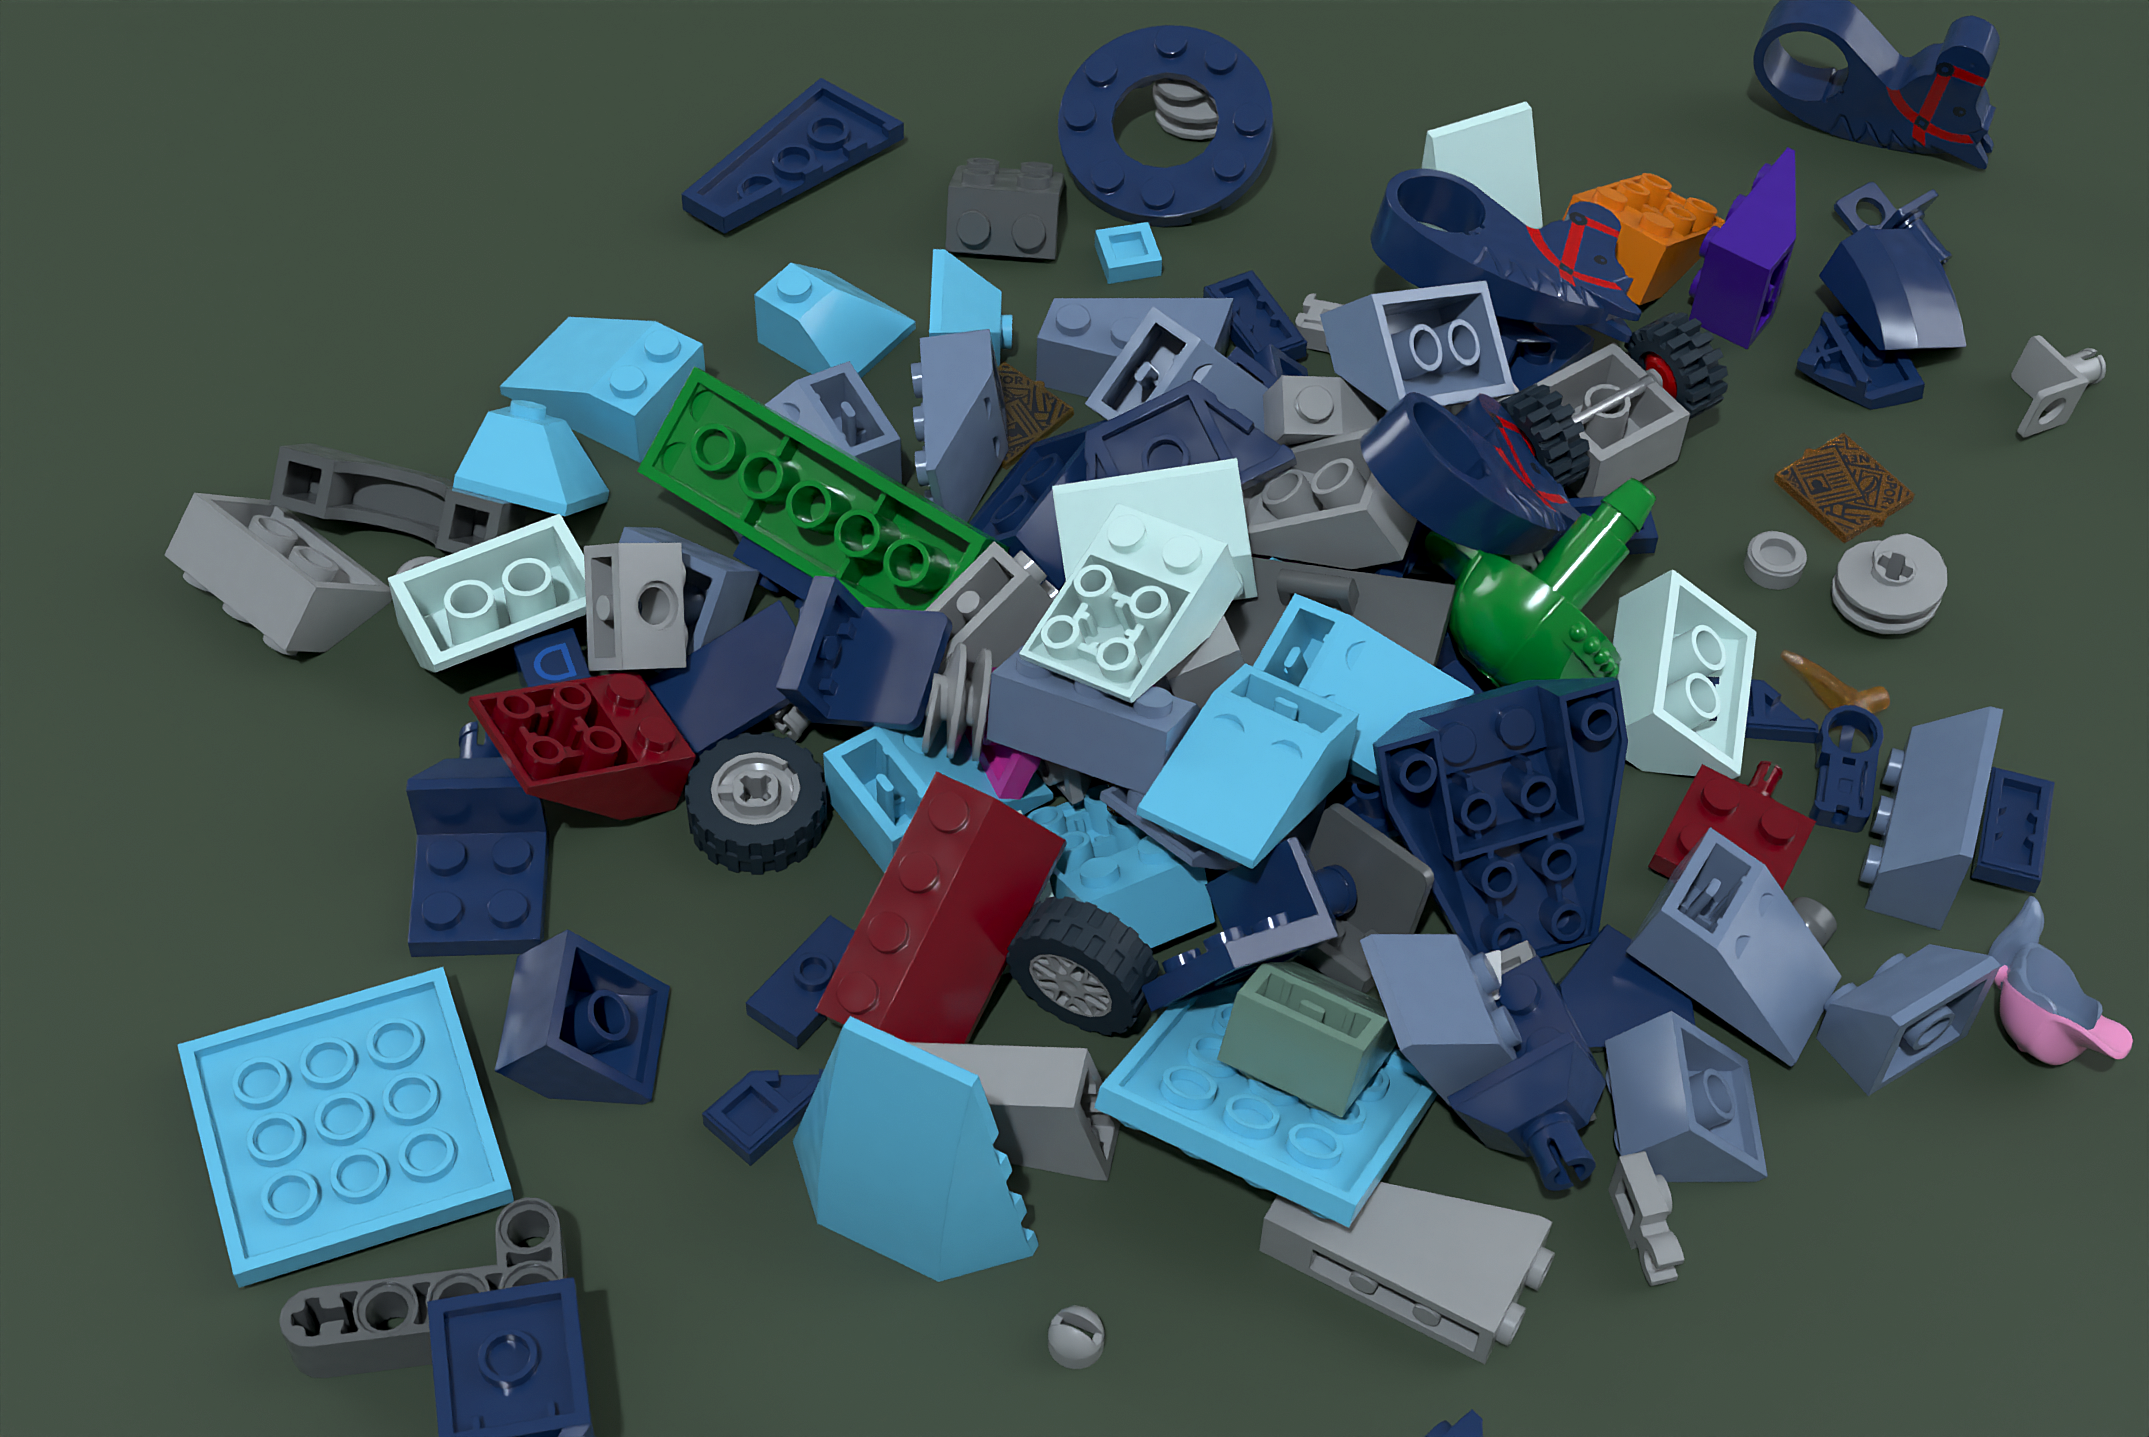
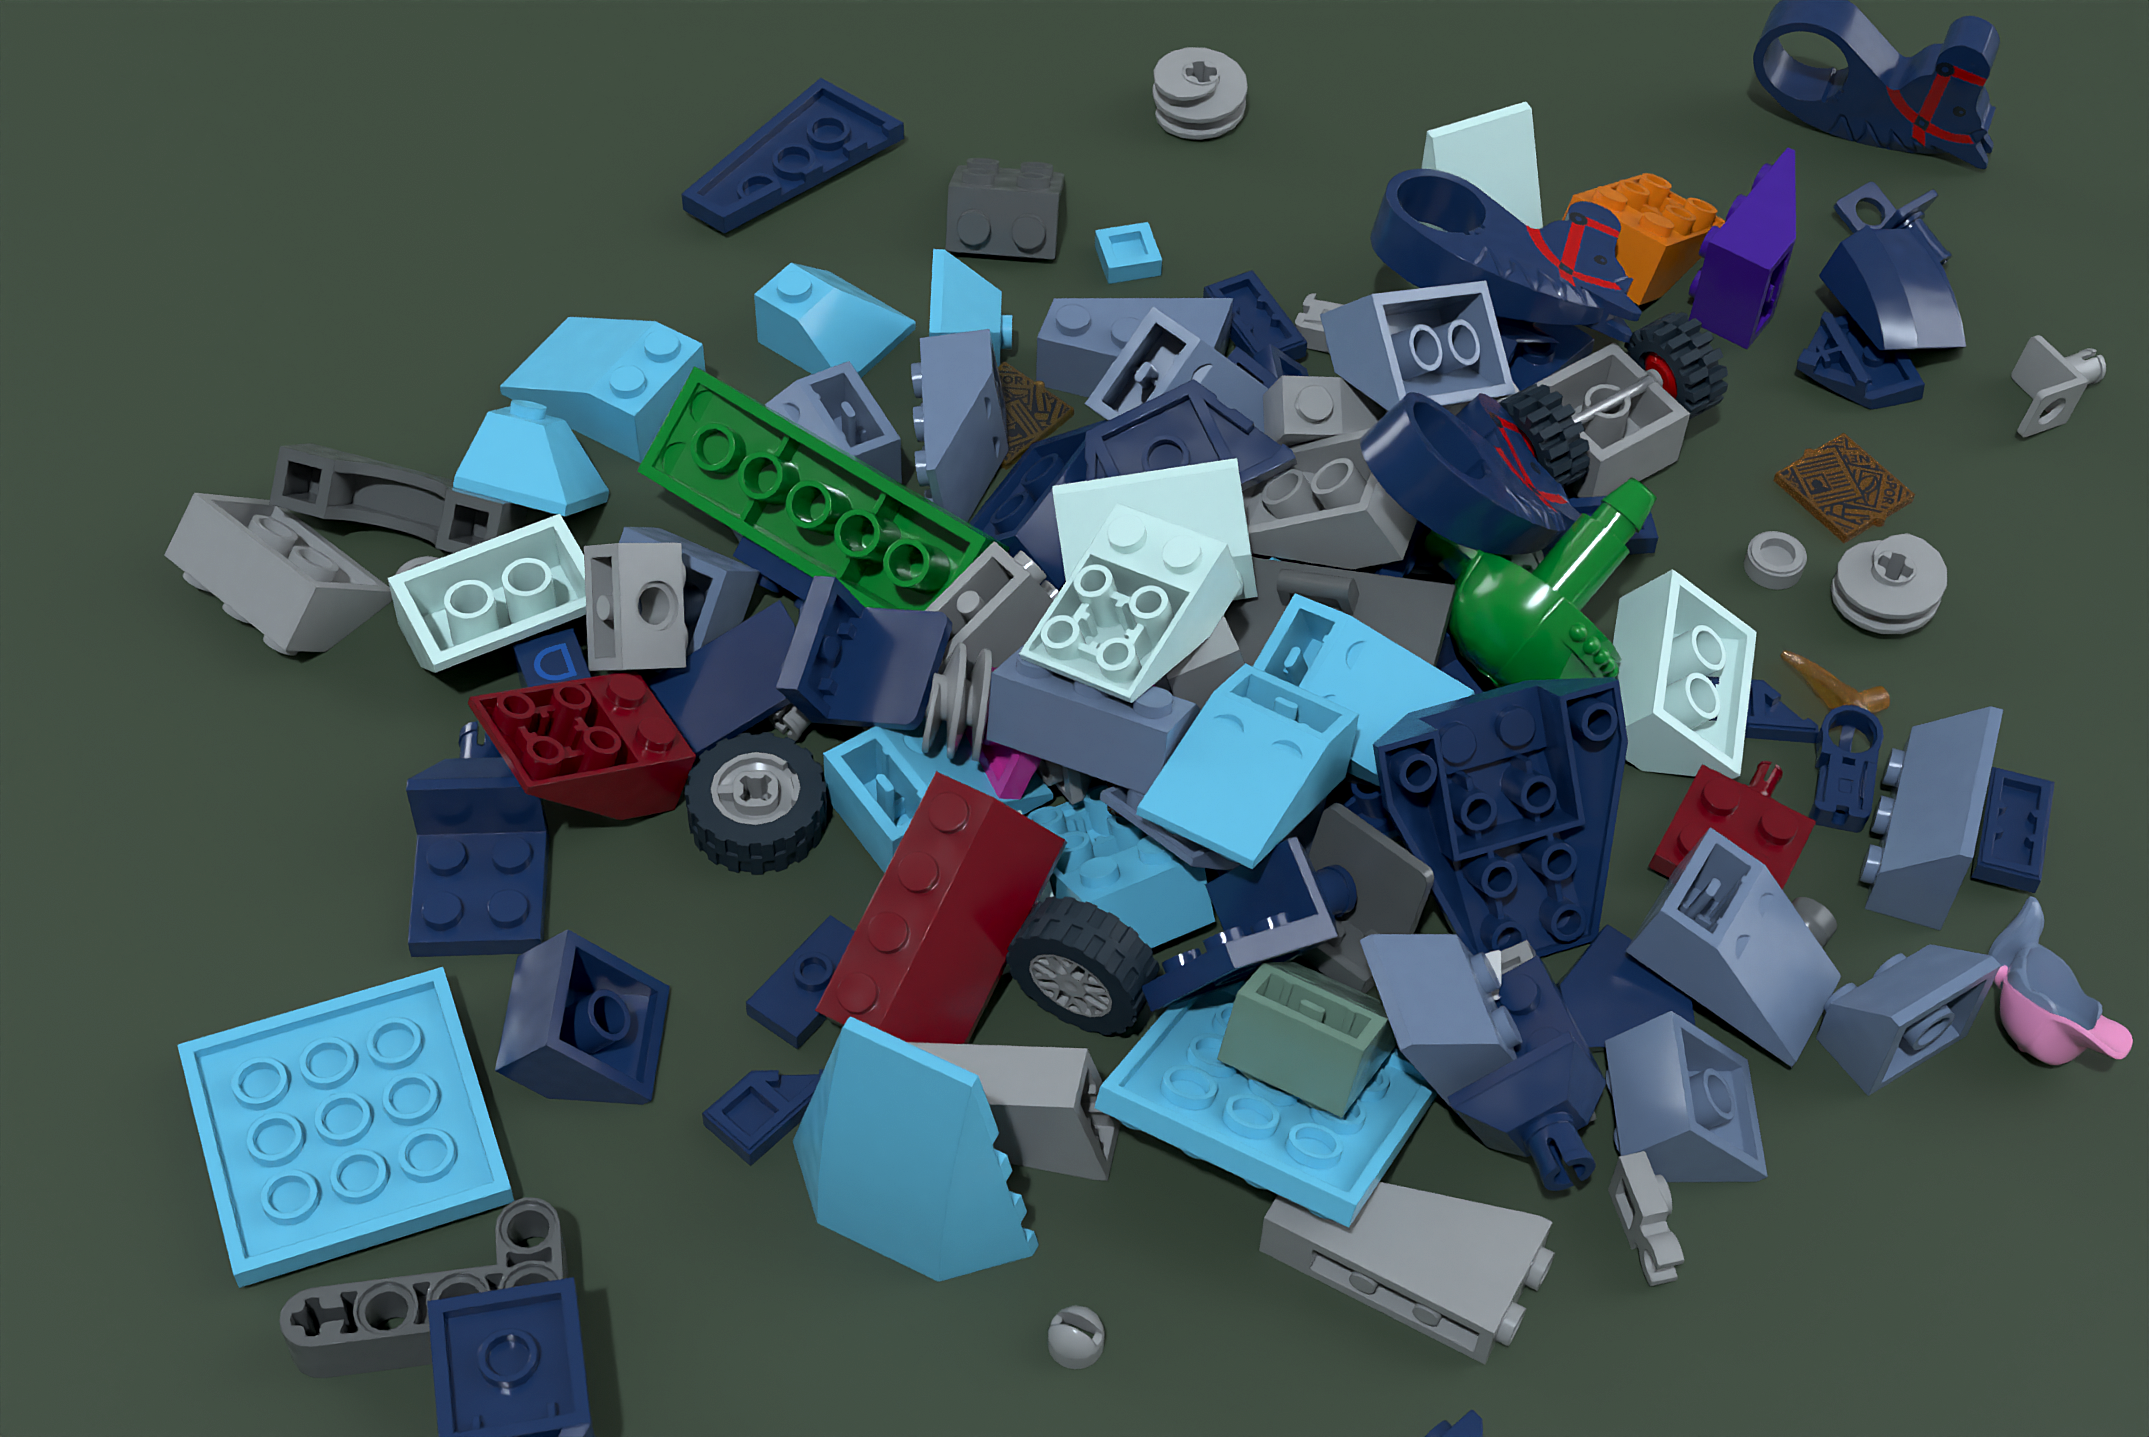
dark blue plate [1058,25,1274,227] -> none

